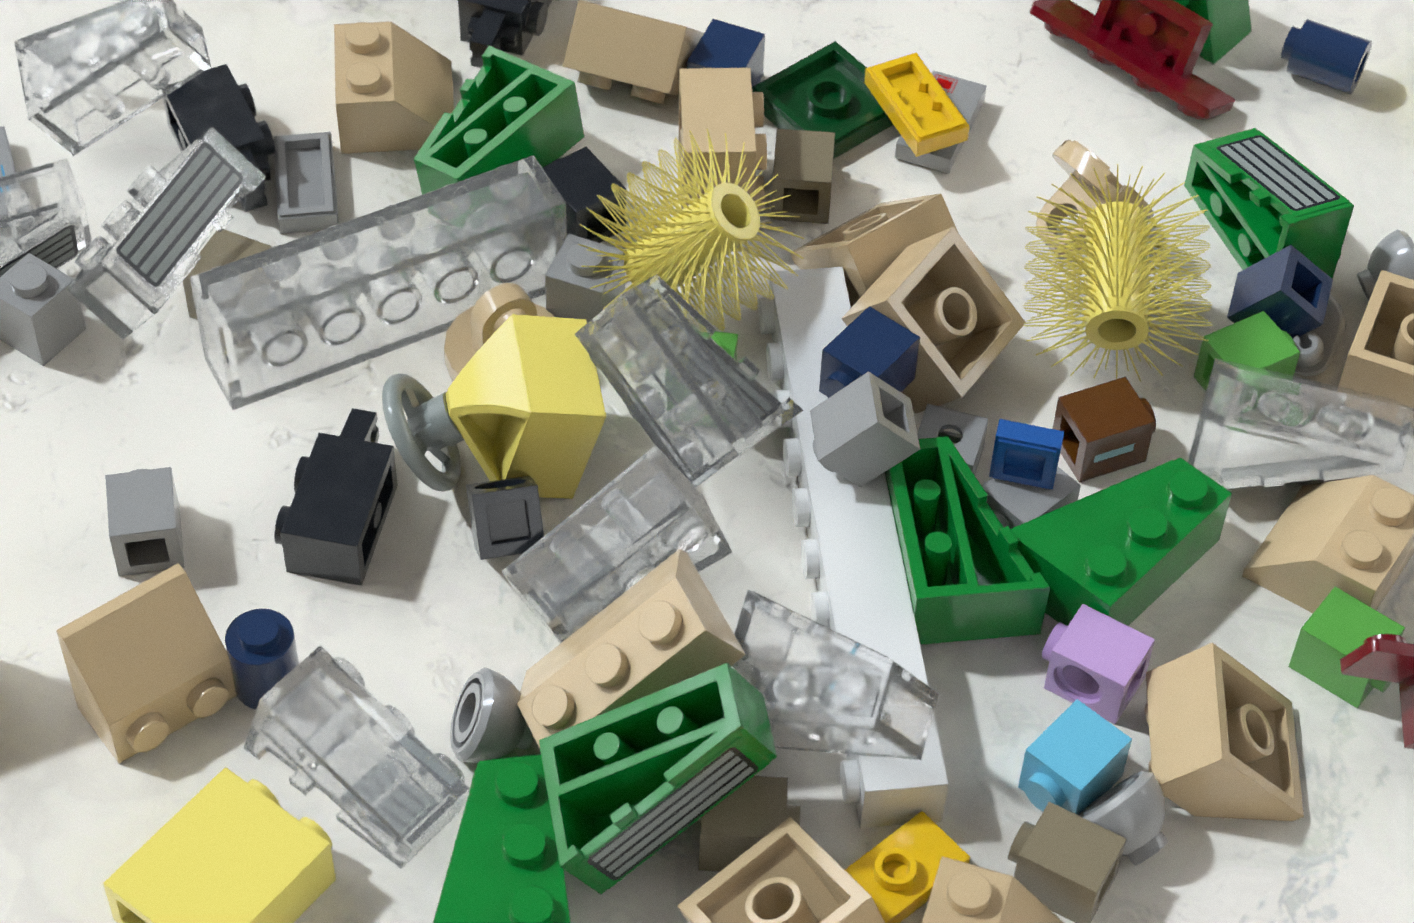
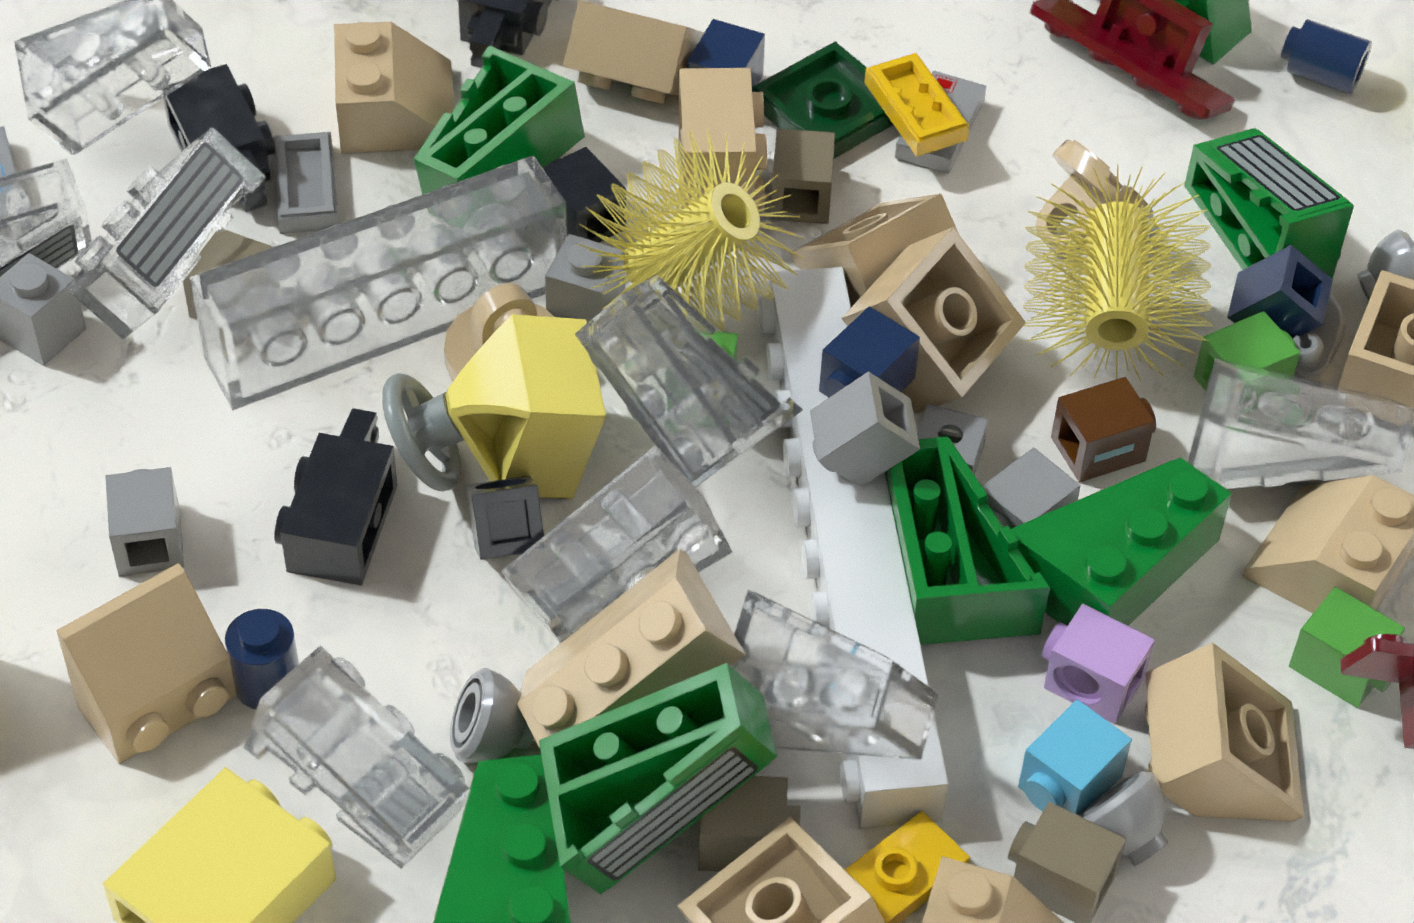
blue tile [989,419,1064,490] -> none

